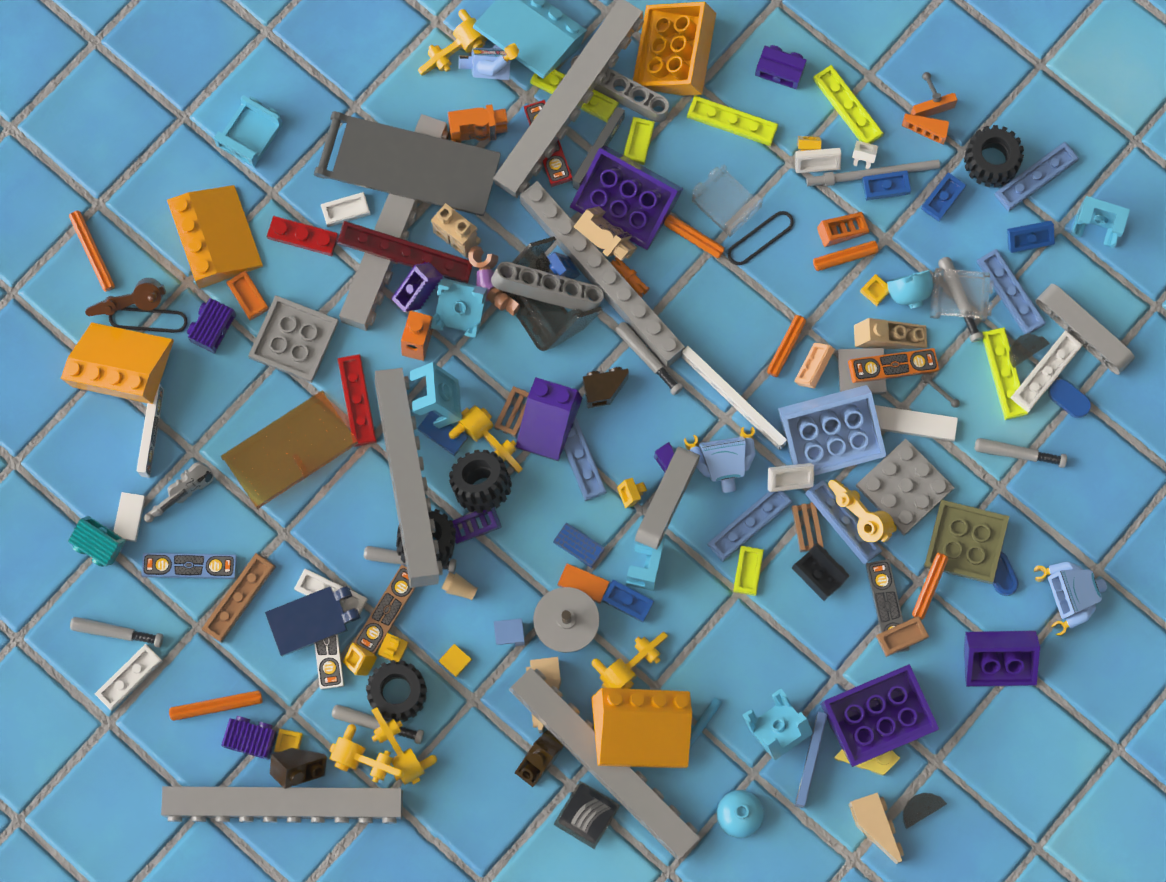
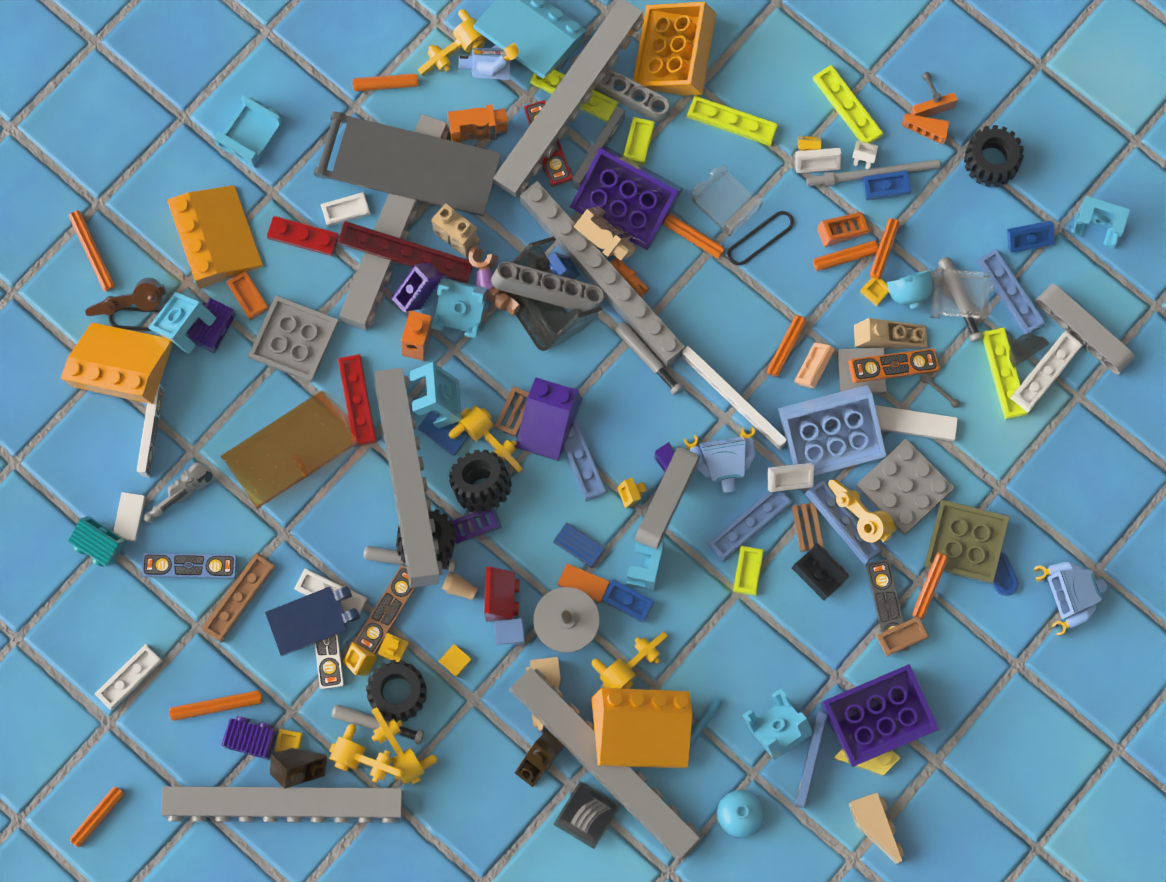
light grey piece [70,617,163,647] -> none
dark brown slope [583,367,629,408] -> none
dark purple brick [755,45,807,90] -> none
clear smoke tile [903,793,947,829] -> none
blue plate [921,172,966,221] -> none
dark purple slope [964,631,1040,687] -> none
light grey piece [974,438,1067,468] -> none
medium blue tile [994,142,1079,212] -> none
blue tile [1048,379,1091,418] -> none
none -> orange axle [69,786,124,847]
none -> medium azure panel [148,292,216,354]
none -> orange axle [352,73,418,91]
none -> red slope [484,567,520,622]
none -> orange axle [870,218,900,279]

